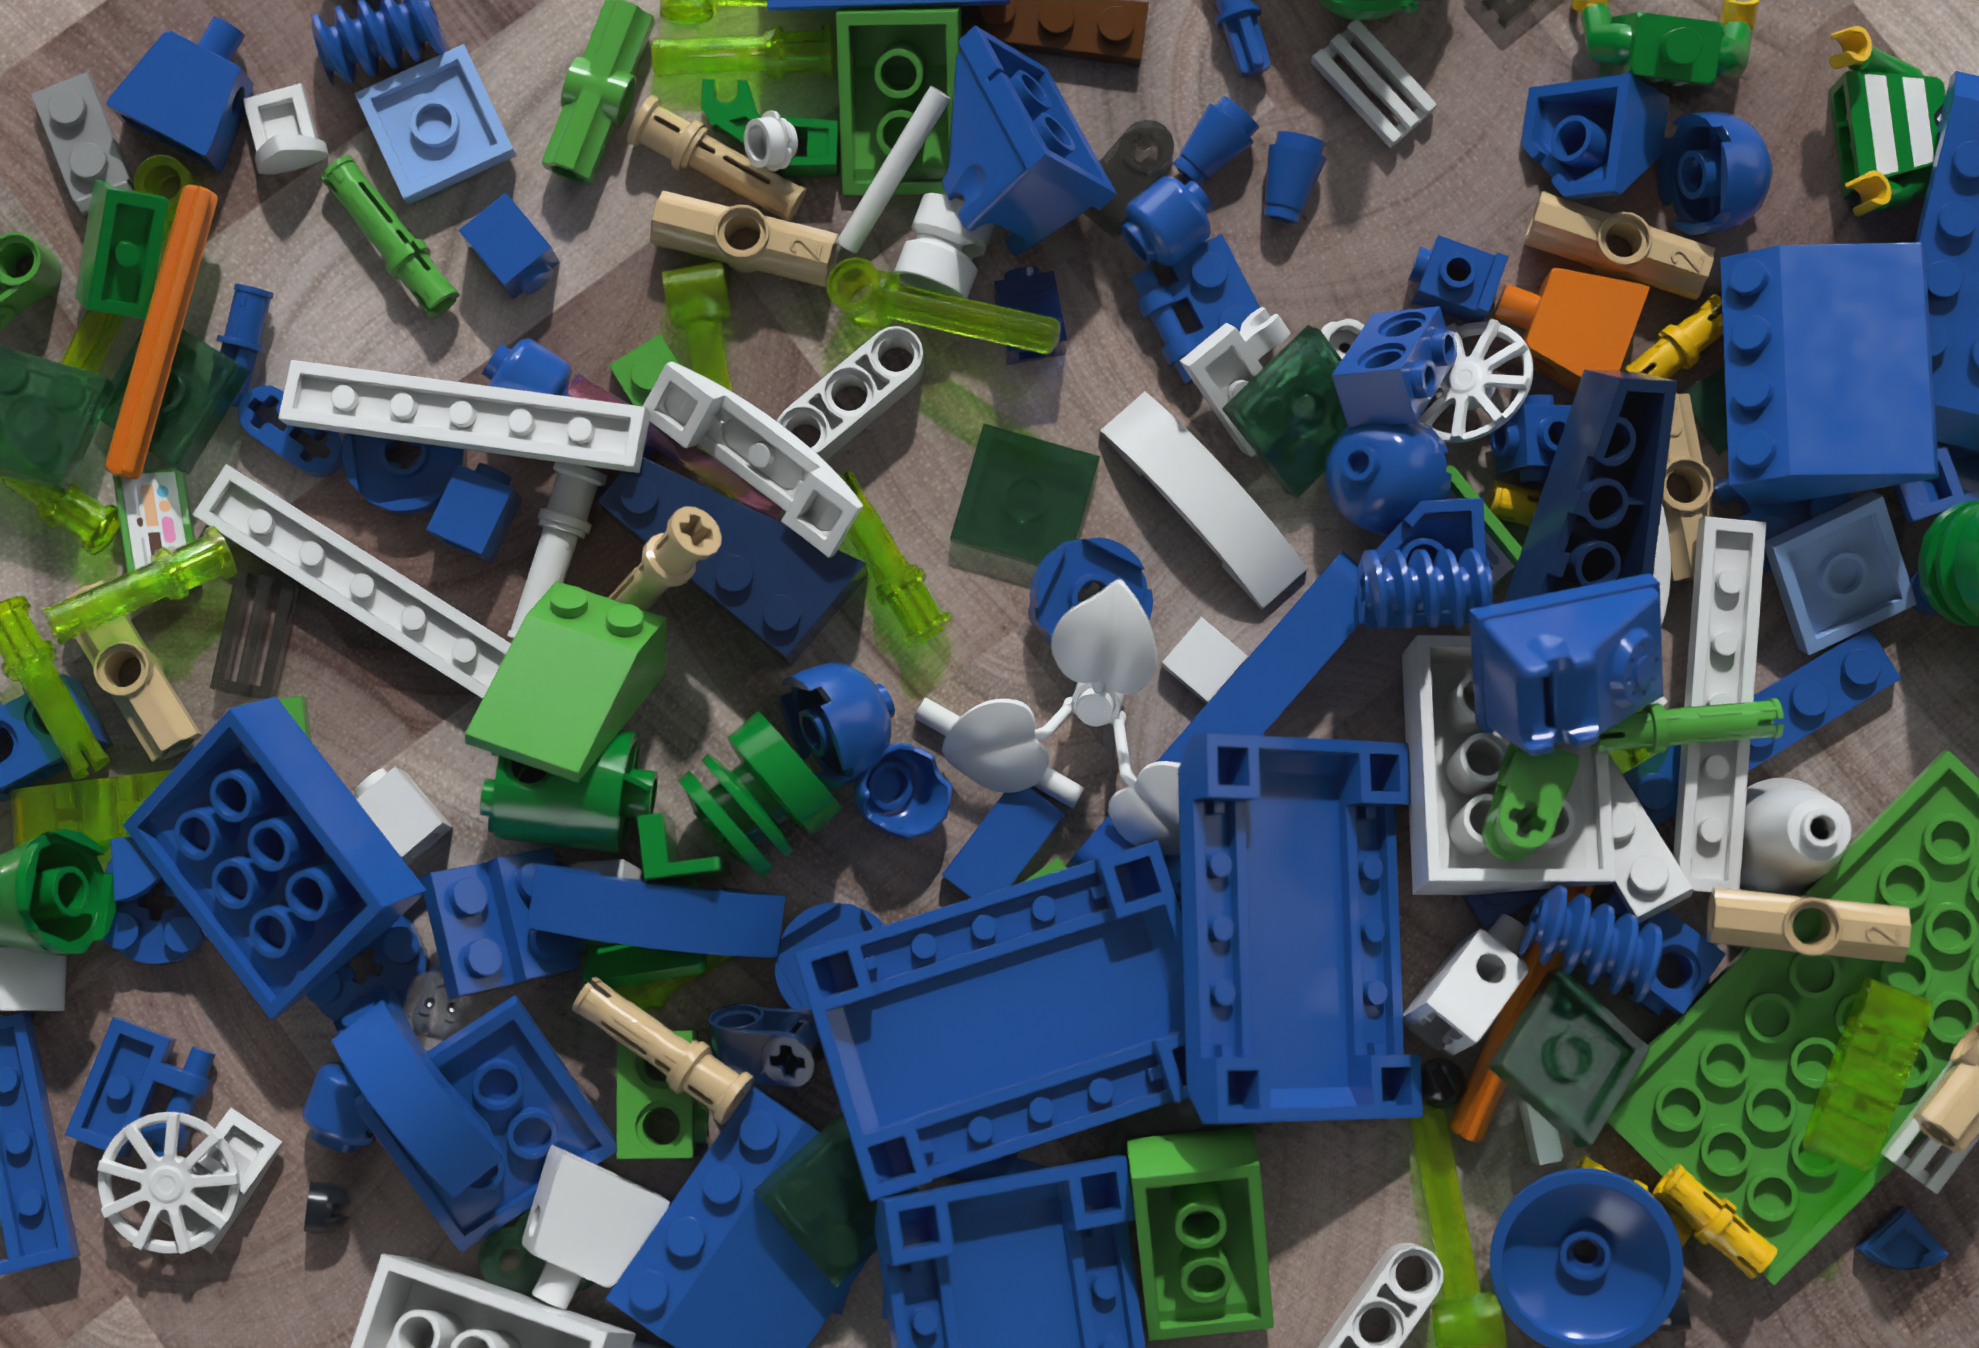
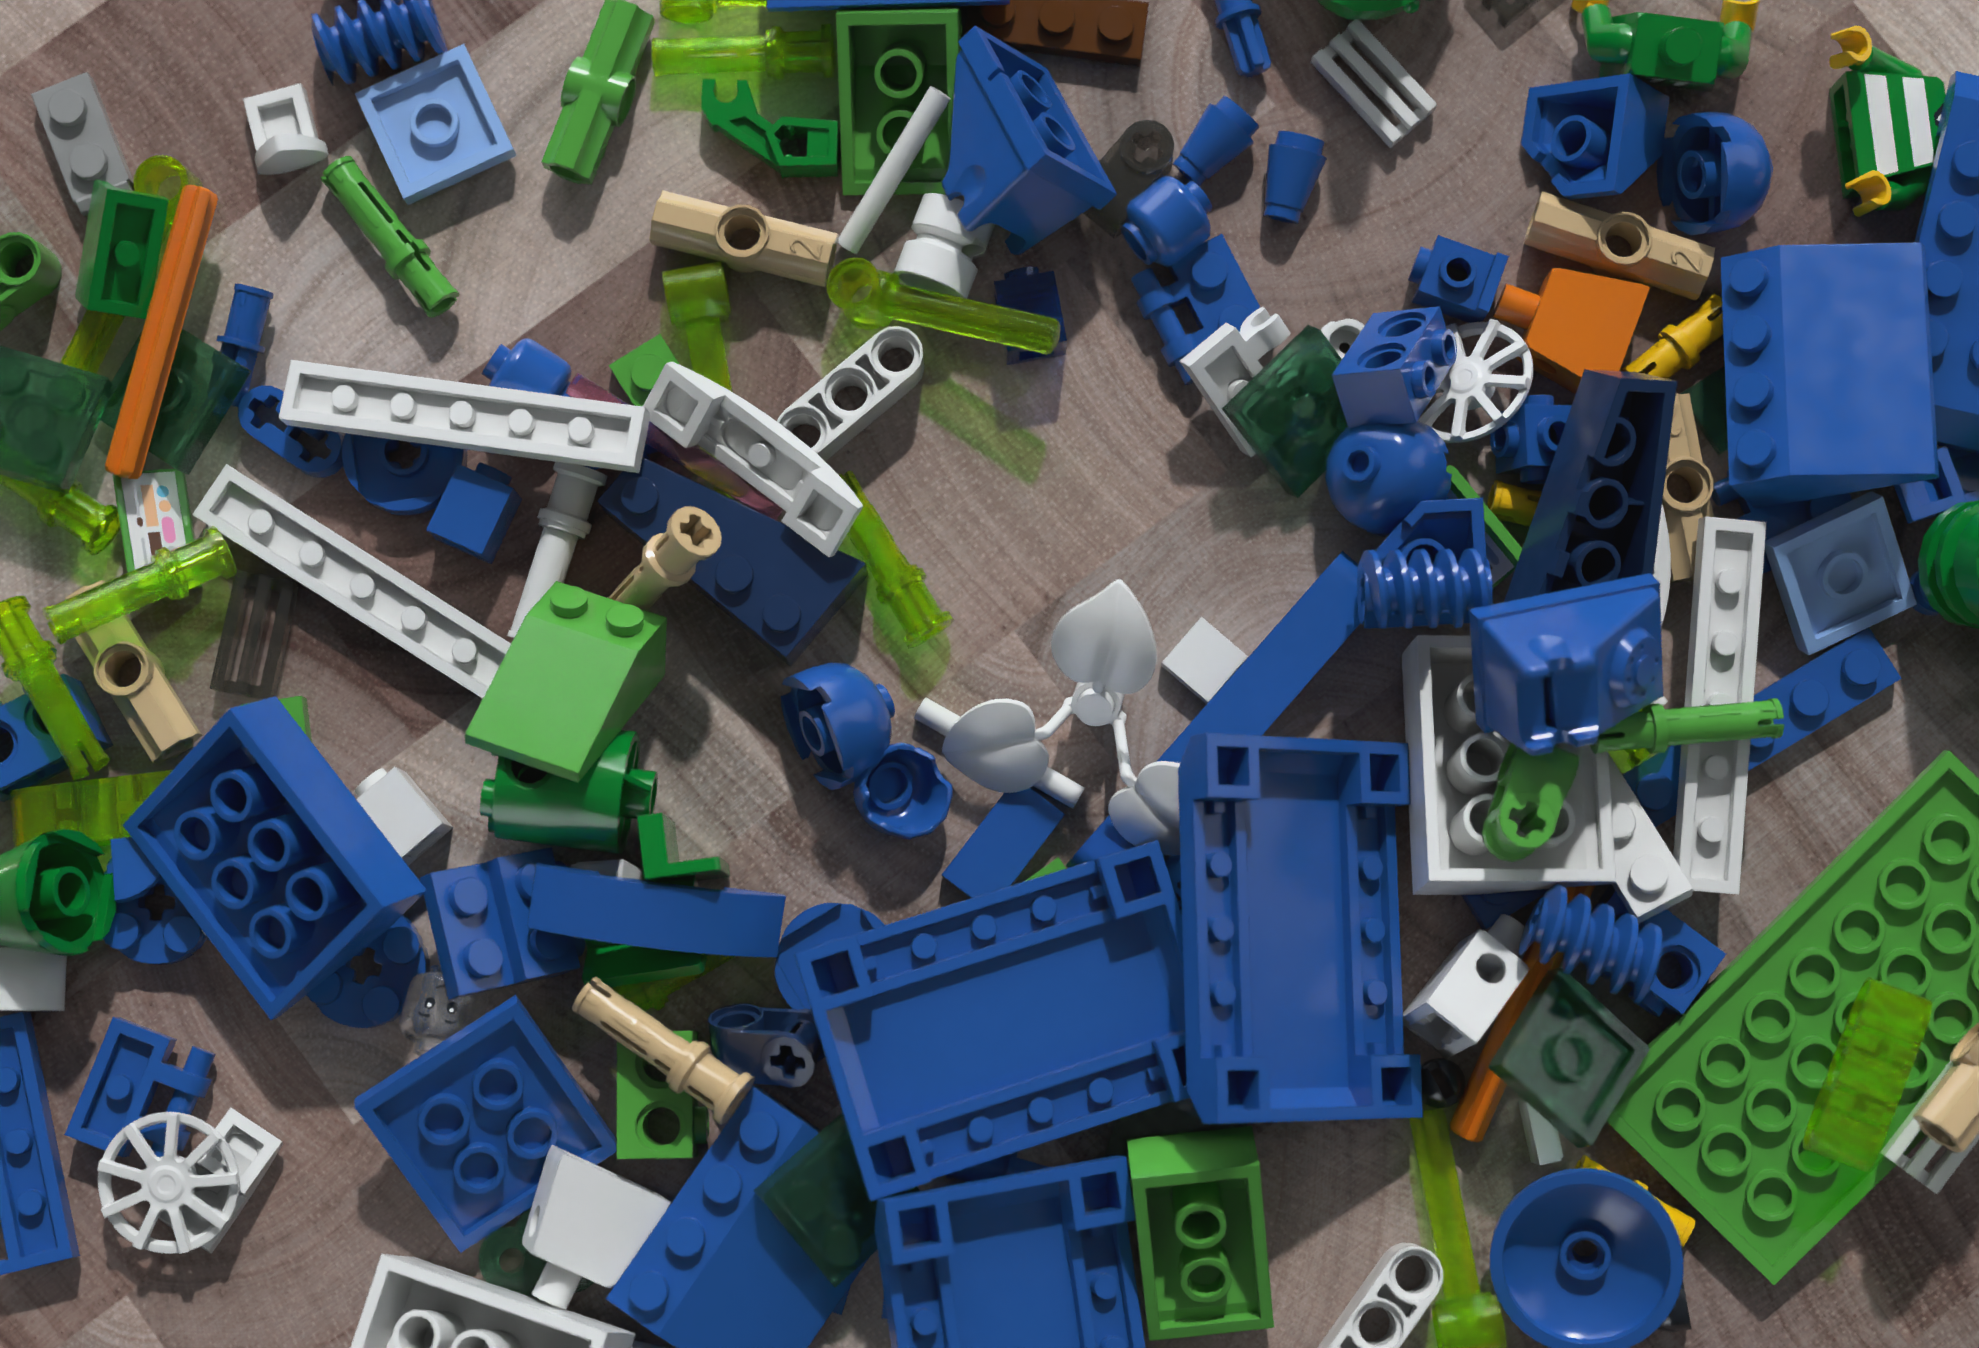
blue torso [106,17,253,174] -> none
blue head [302,1062,377,1153] -> none
black hinge [304,1181,351,1233] -> none
blue arch [332,983,505,1198] -> none
blue brick [458,193,560,300] -> none
tan pin [627,95,806,222] -> none
green wheel [677,711,843,879] -> none
white plate [744,110,798,171] -> none
clear green tile [950,424,1100,566] -> none
blue plate [1028,537,1153,646] -> none
white slope [1100,391,1308,610] -> none
yellow pin [1653,1163,1778,1279] -> none
tan piece [1706,887,1911,963] -> none
white cone [1740,778,1851,895] -> none
blue tile [1855,1206,1949,1270] -> none

